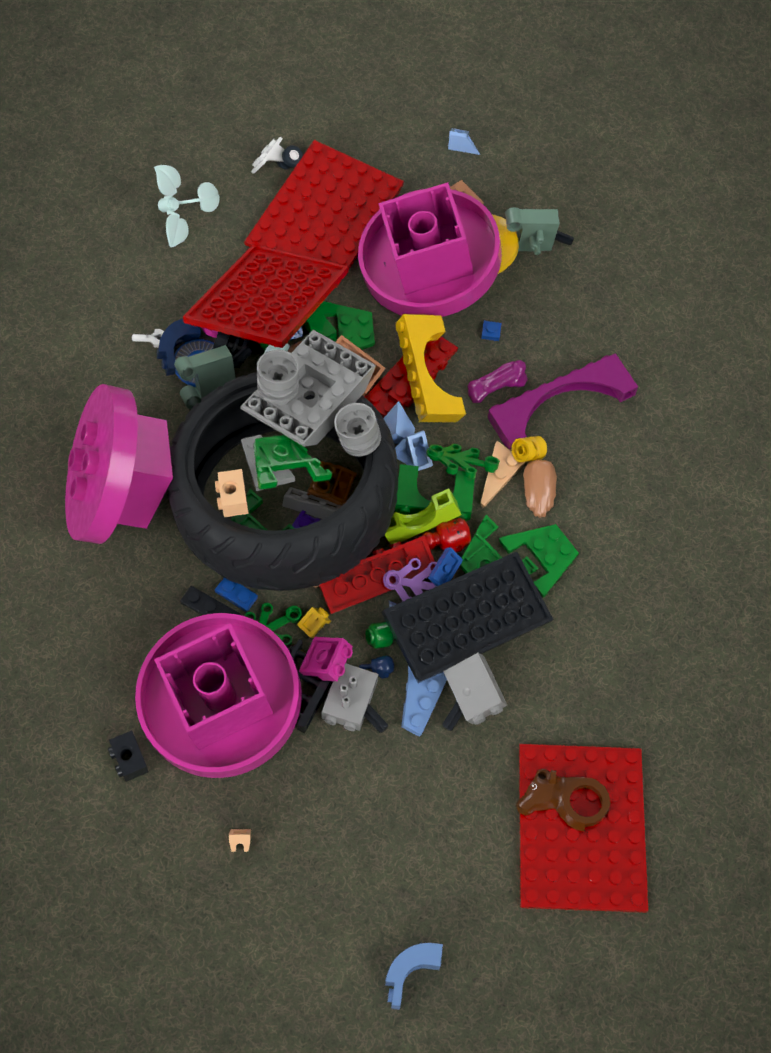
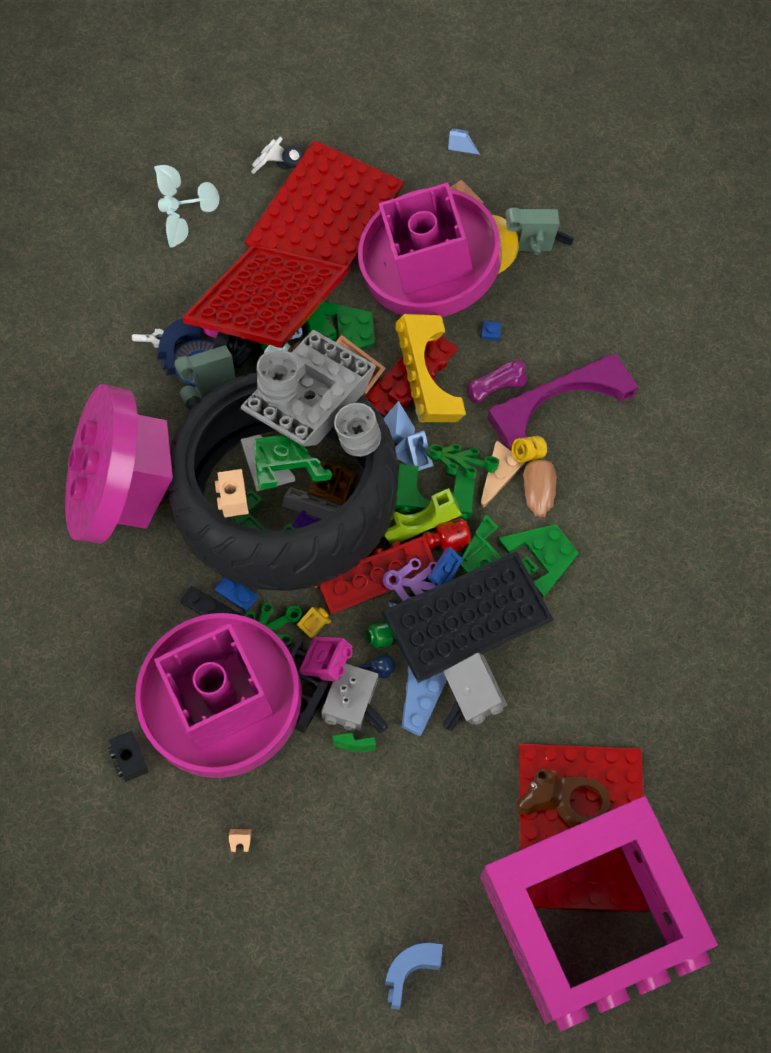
none -> green slope [332,733,376,752]
none -> dark pink door [480,796,718,1032]

